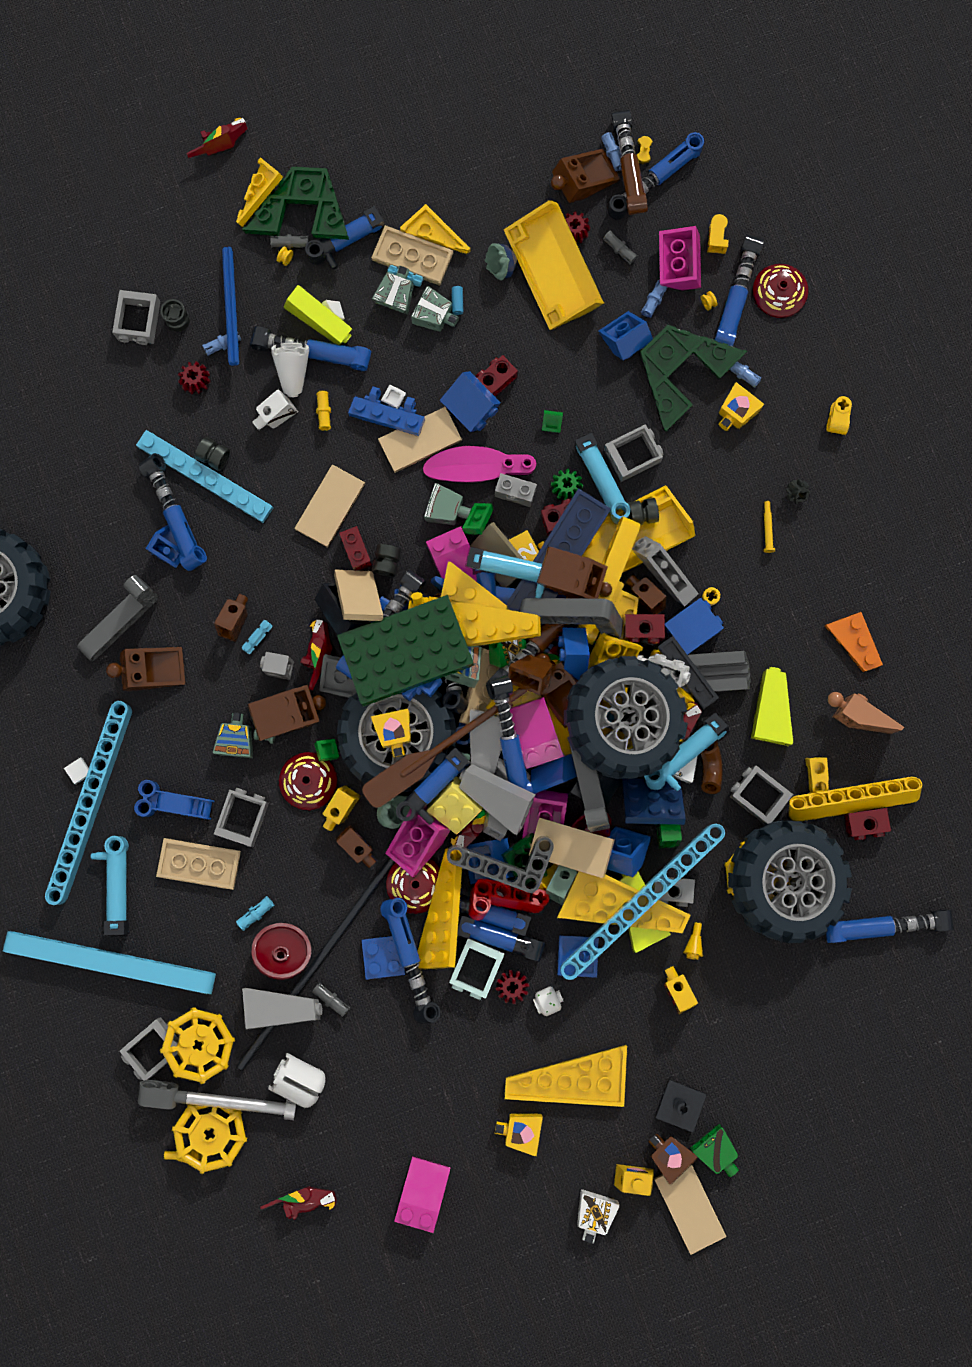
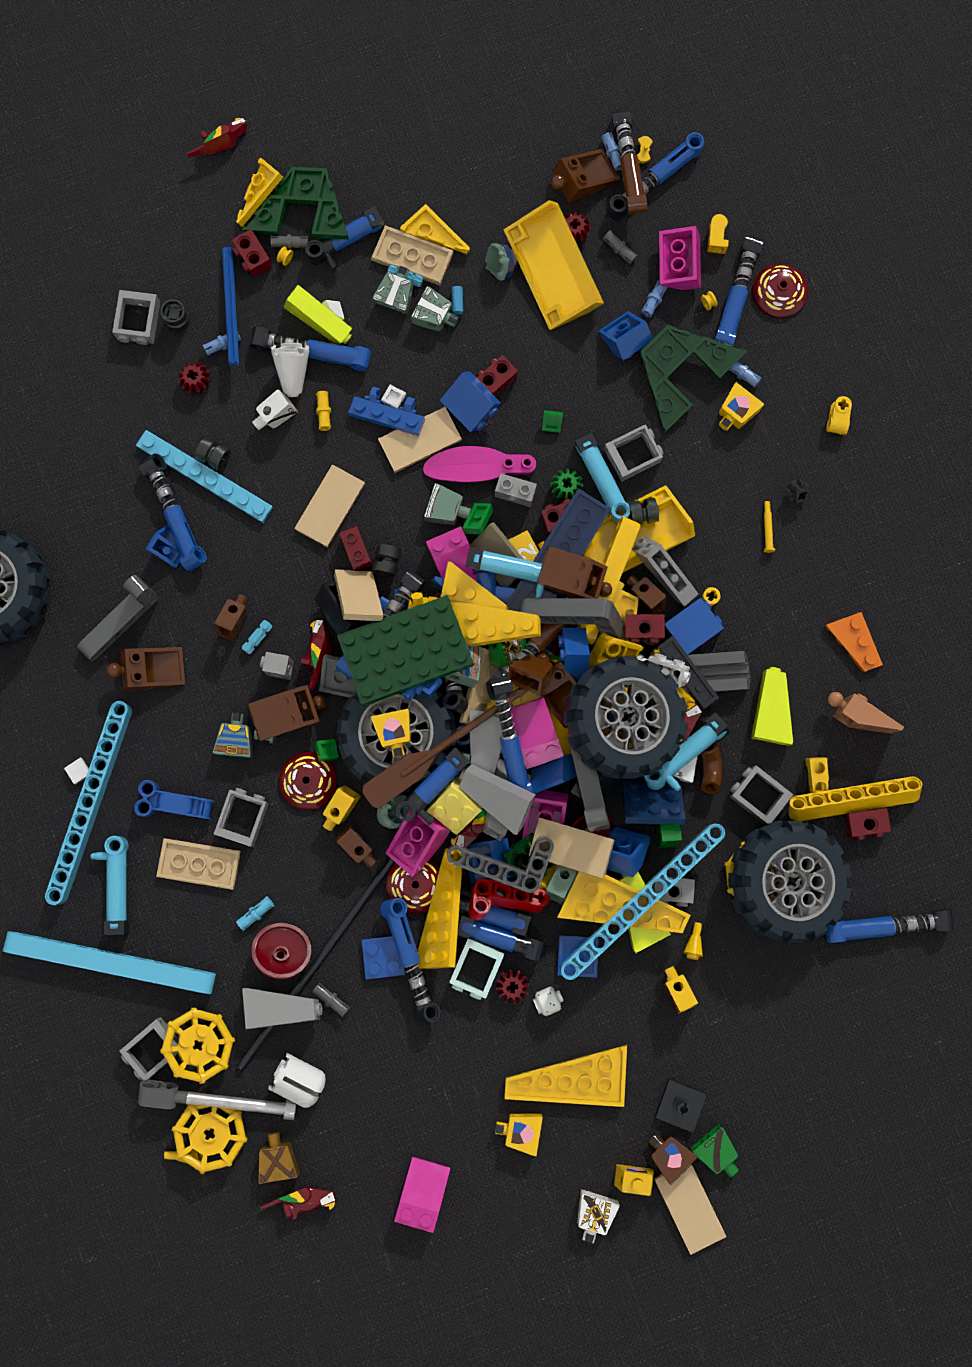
none -> dark red brick [232,229,272,277]
none -> pearl gold torso [259,1132,299,1184]

